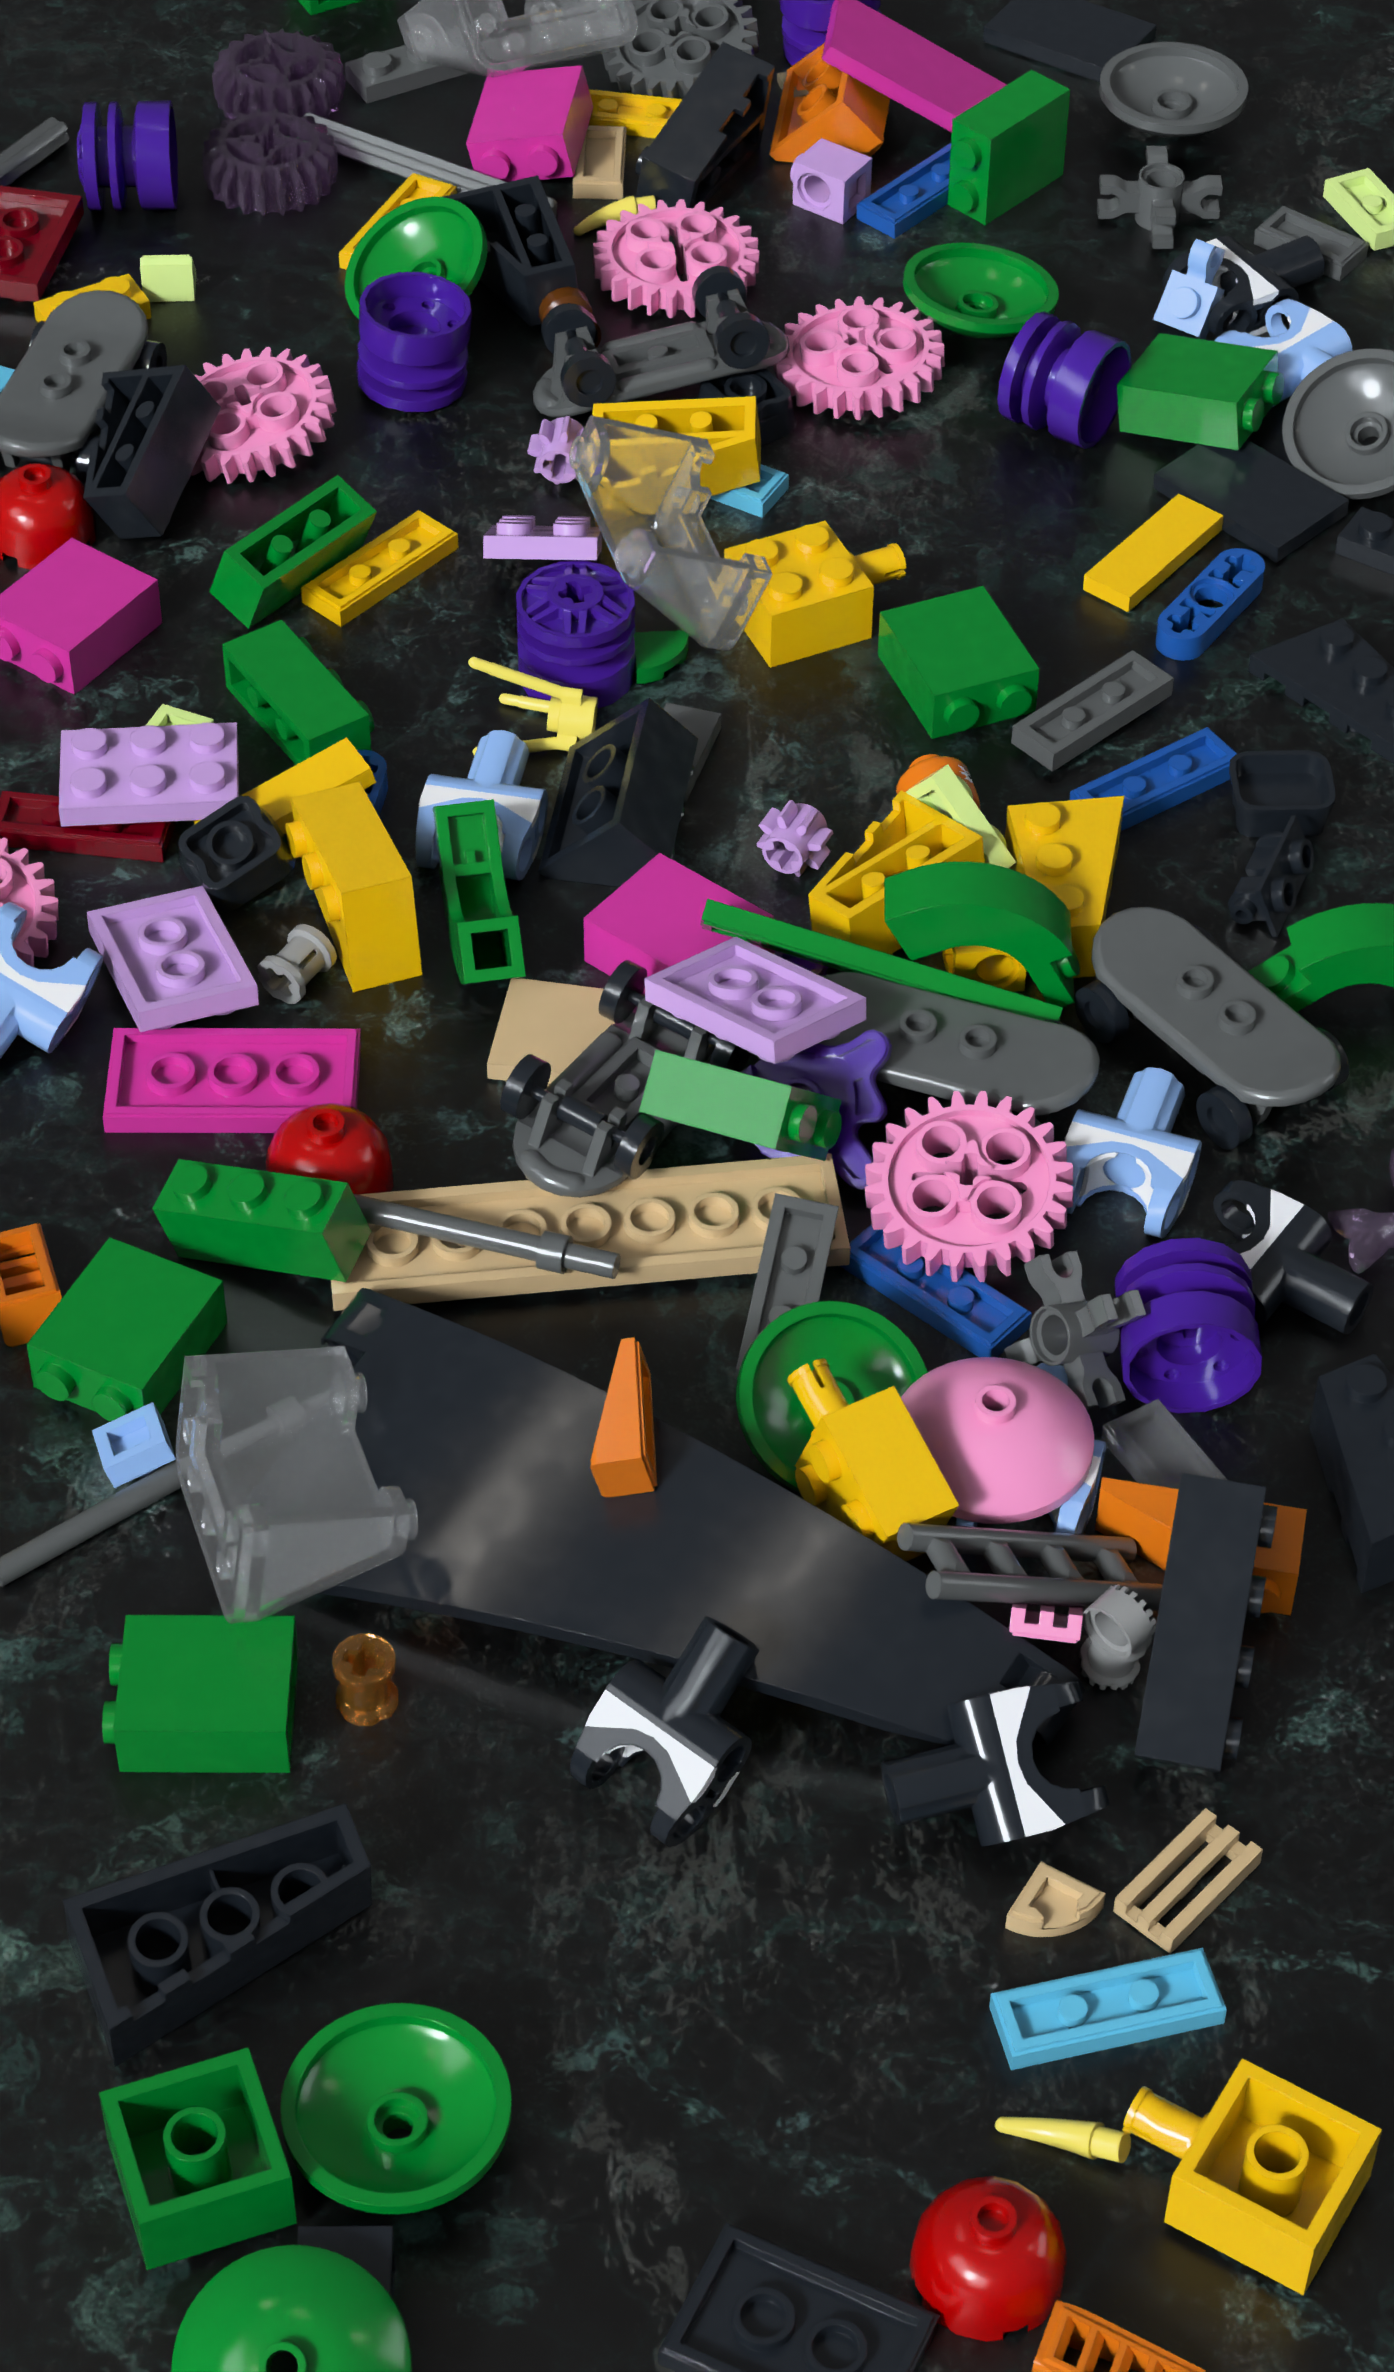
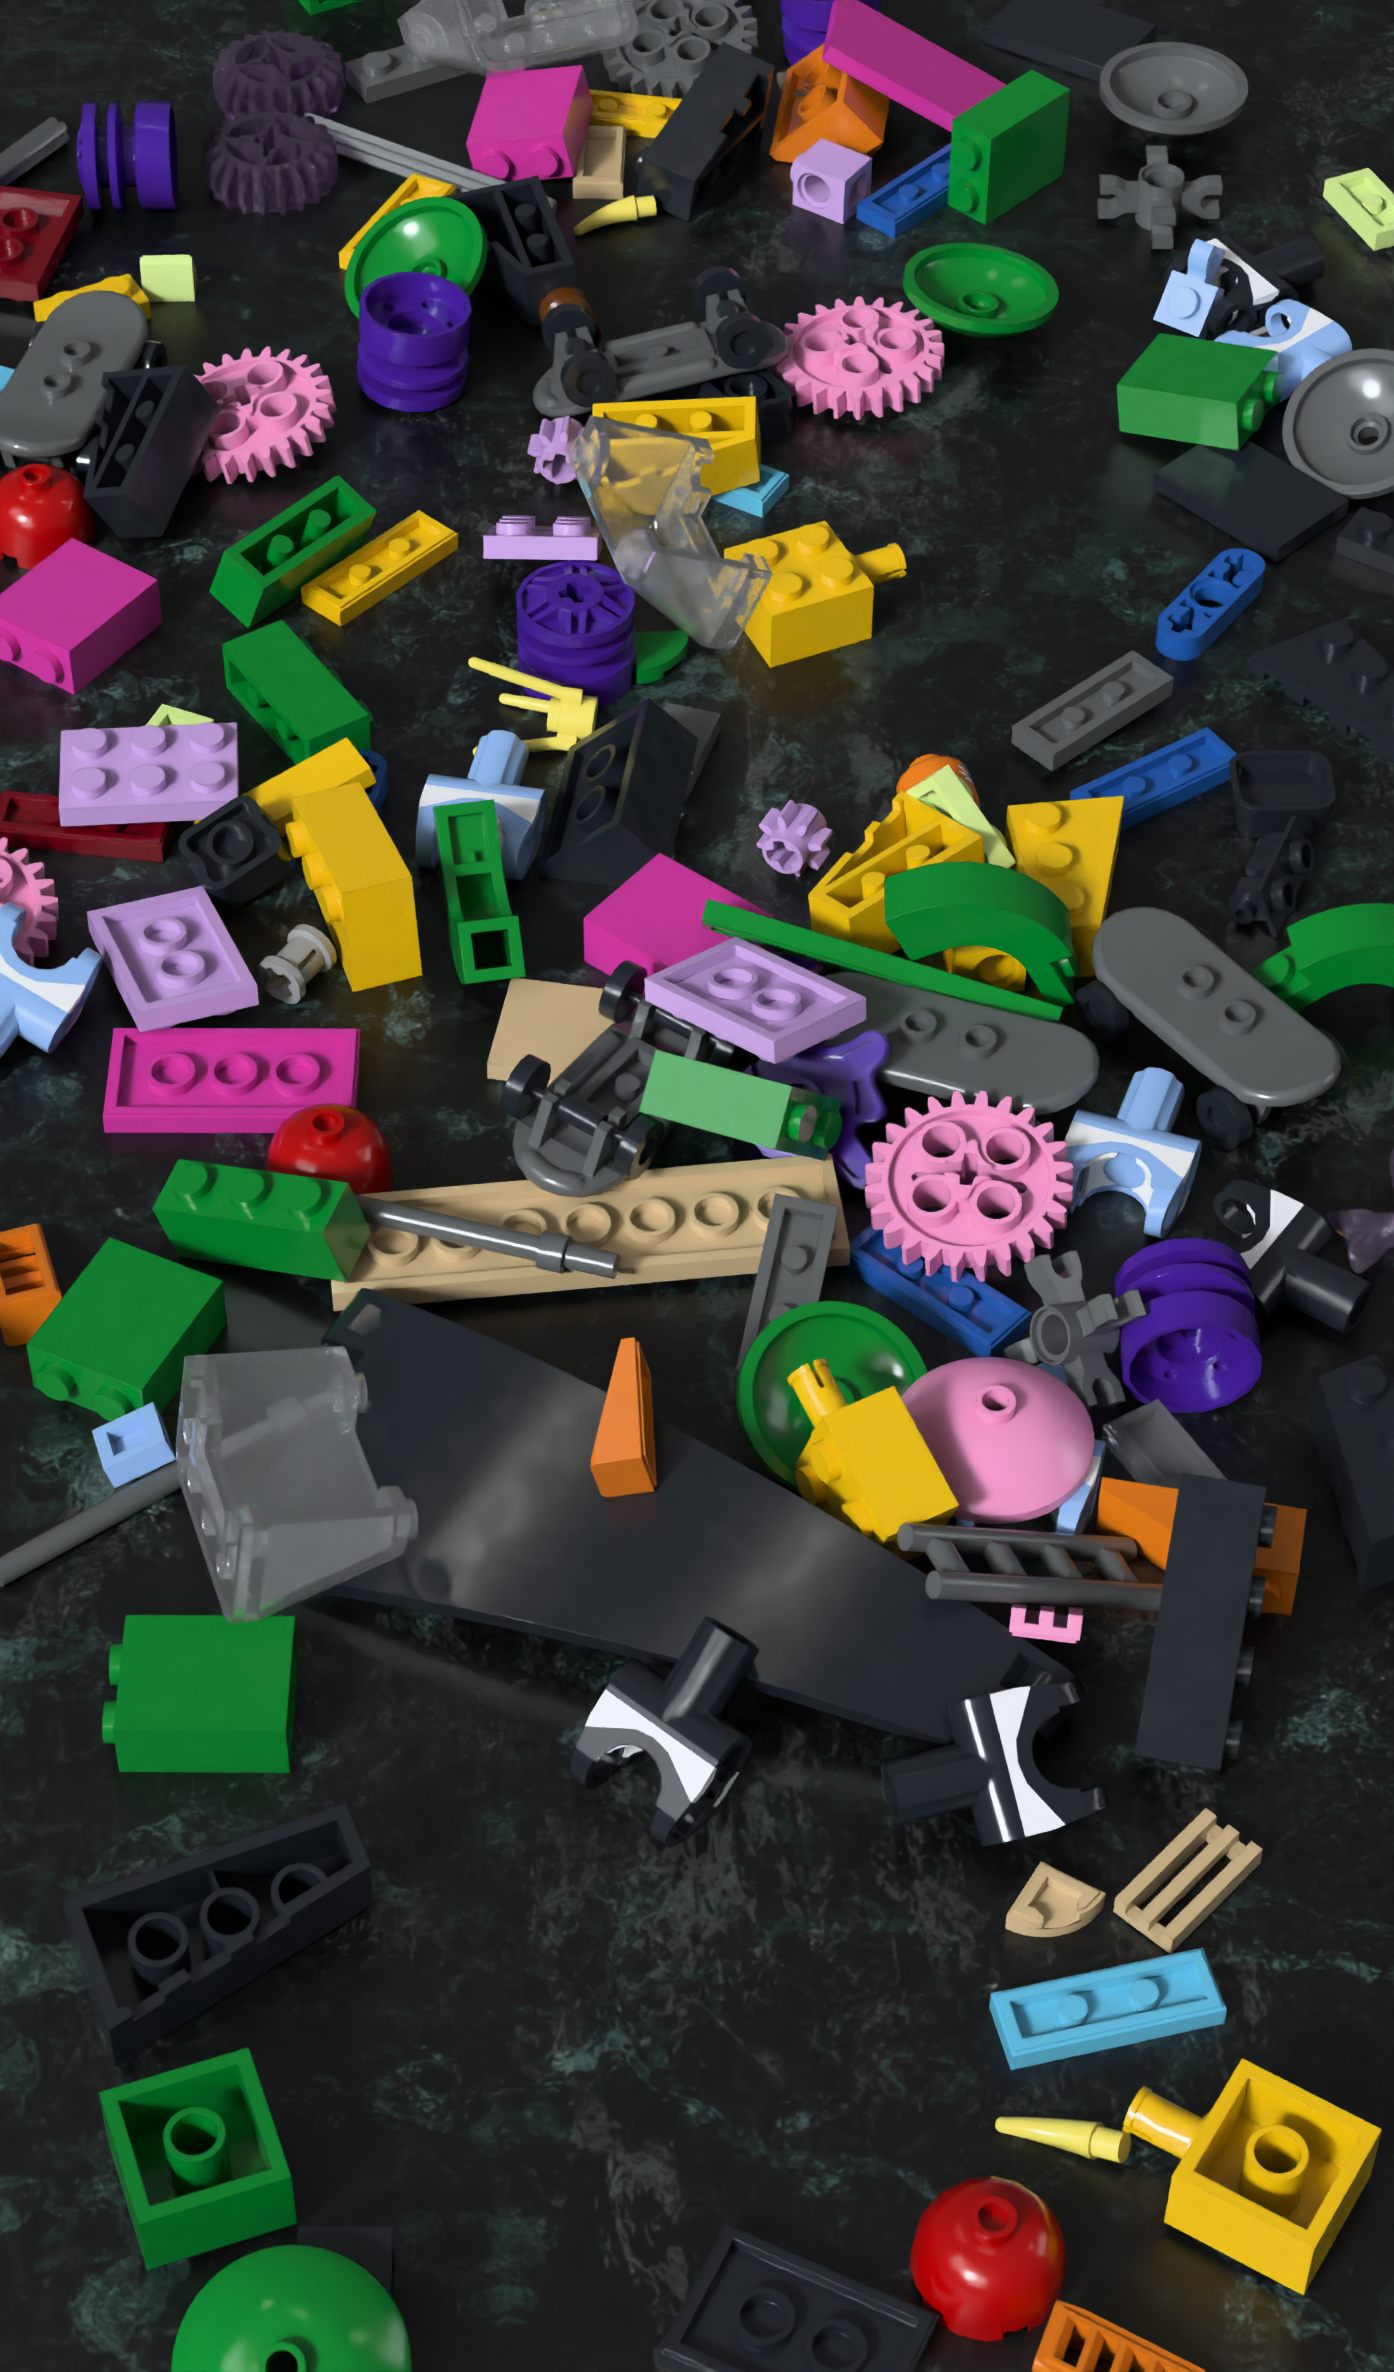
green dish [280,2003,512,2214] -> none
clear orange bush [332,1633,399,1726] -> none
bright pink gear [593,199,759,318] -> none
green brick [878,586,1040,739] -> none
dark purple wheel [997,312,1132,449] -> none
light grey connector [1078,1585,1156,1690] -> none
yellow tile [1083,493,1224,612] -> none
dark grey tile [1254,206,1369,281] -> none

